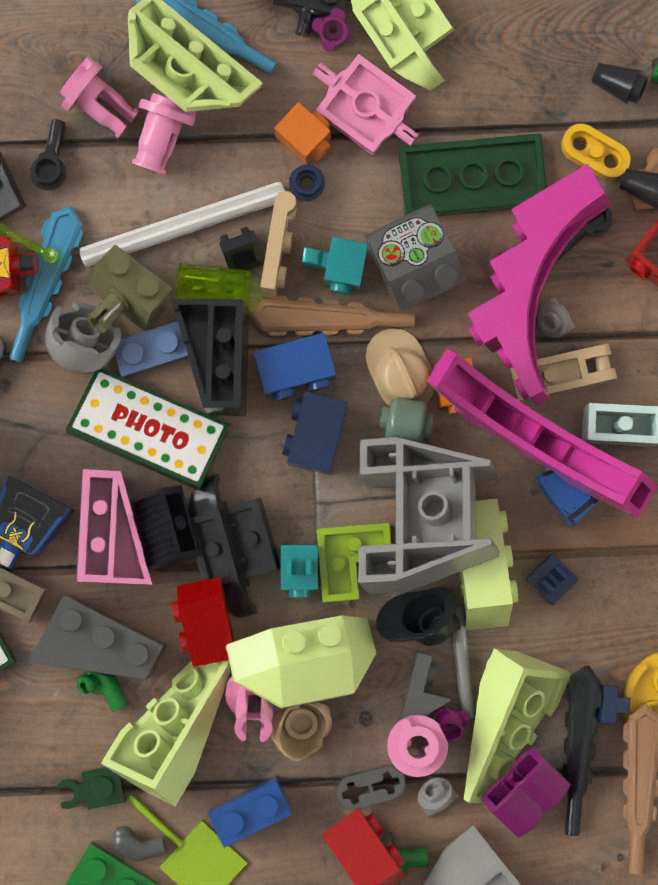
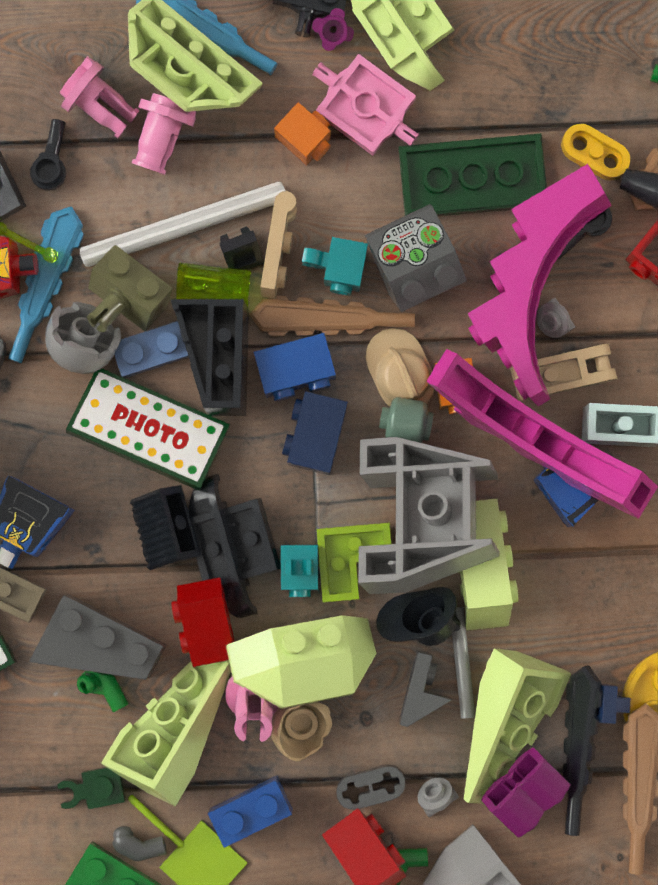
bright pink wedge [76,469,152,585] -> none
dark blue plate [289,165,325,201] -> none
bright pink piece [387,715,448,777] -> none
magenta plate [435,706,471,742] -> none
dark blue tile [526,554,579,605] -> none
black cone [592,63,648,104] -> none

